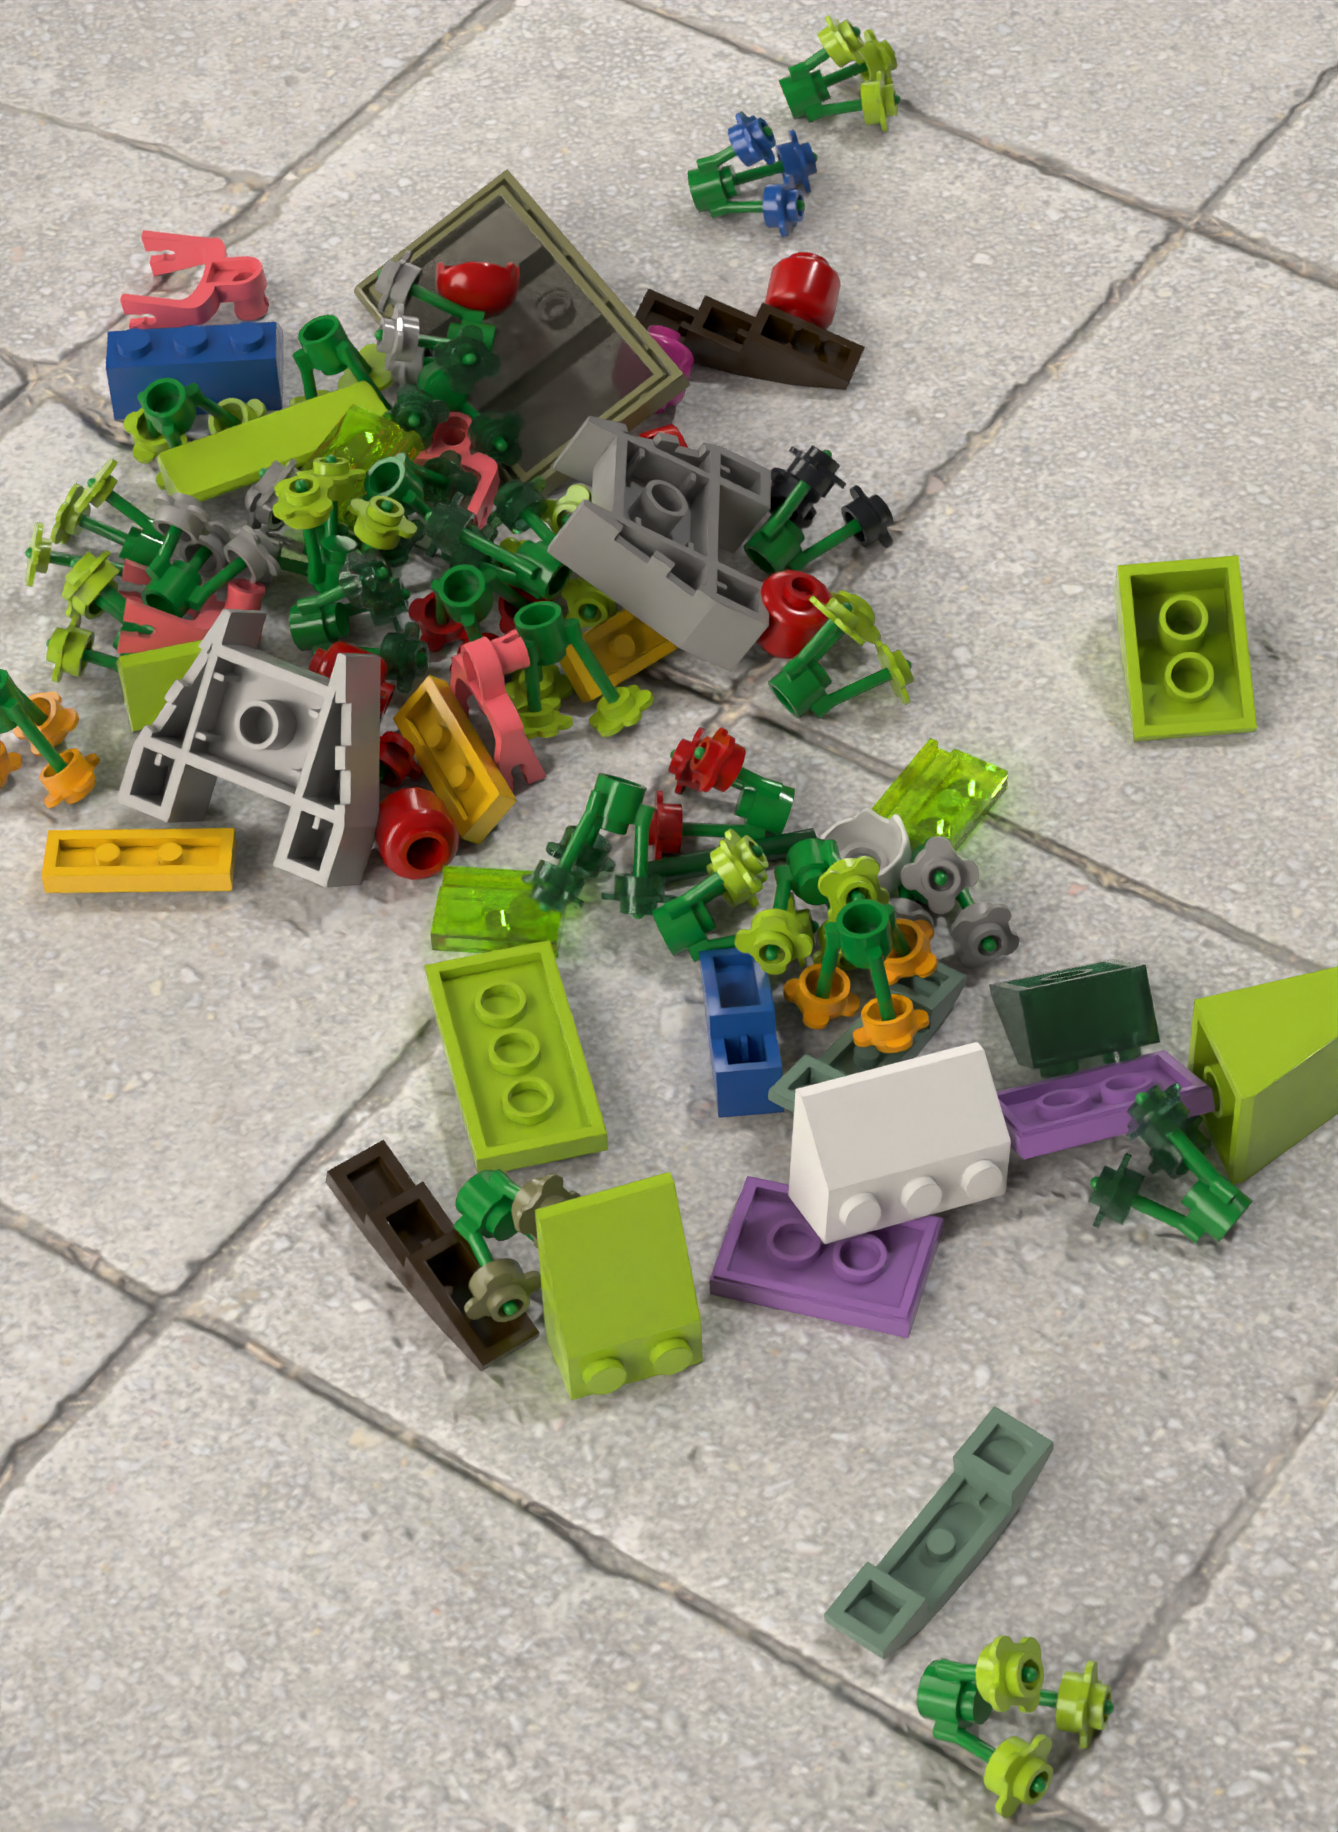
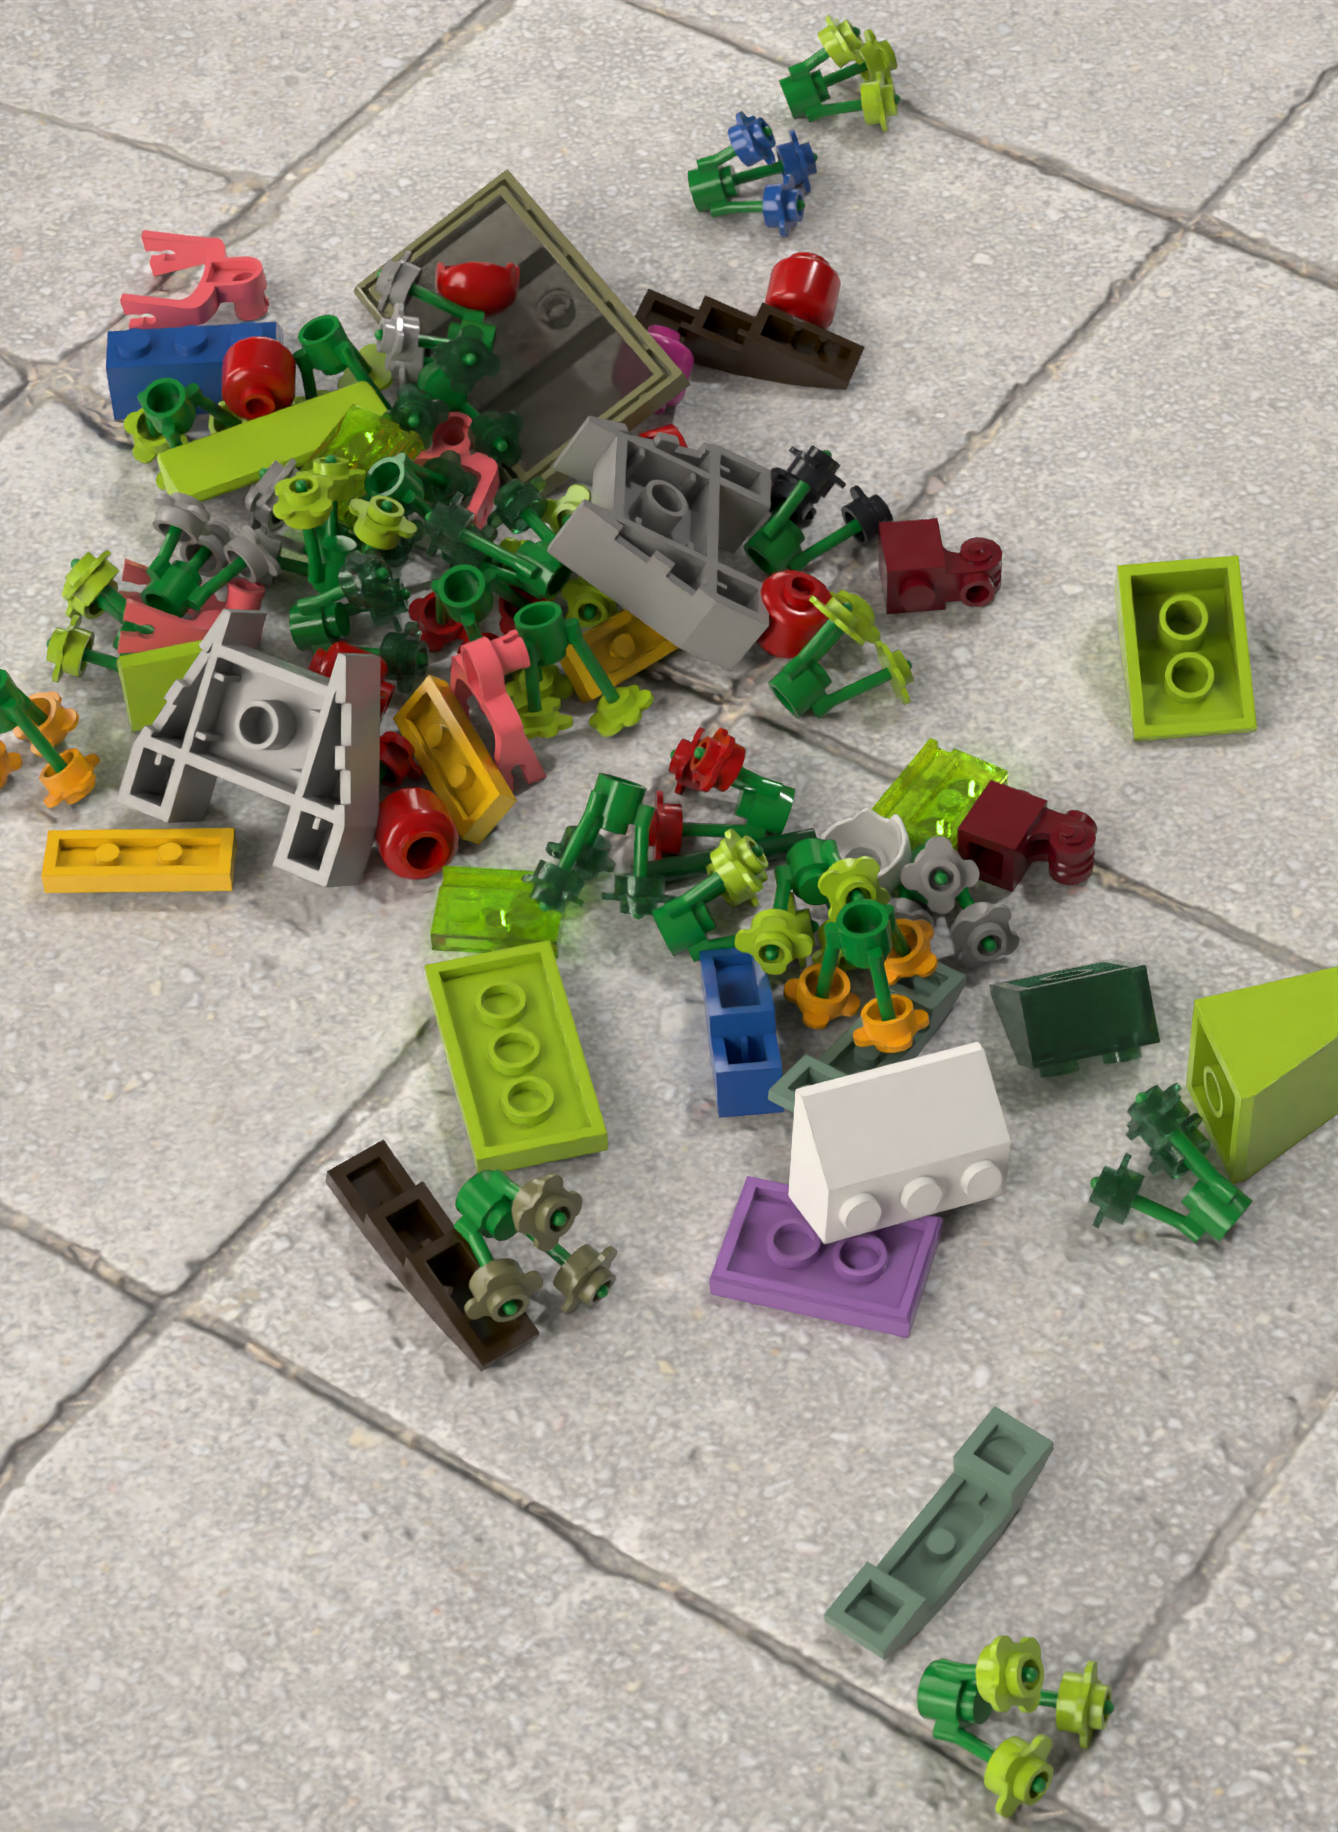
plant [25,459,165,587] -> none
lime slope [535,1171,703,1401] -> none
medium lavender tile [997,1050,1215,1160] -> none
none -> red head [221,336,296,420]
none -> dark red brick [878,518,1002,614]
none -> dark red brick [957,780,1098,892]

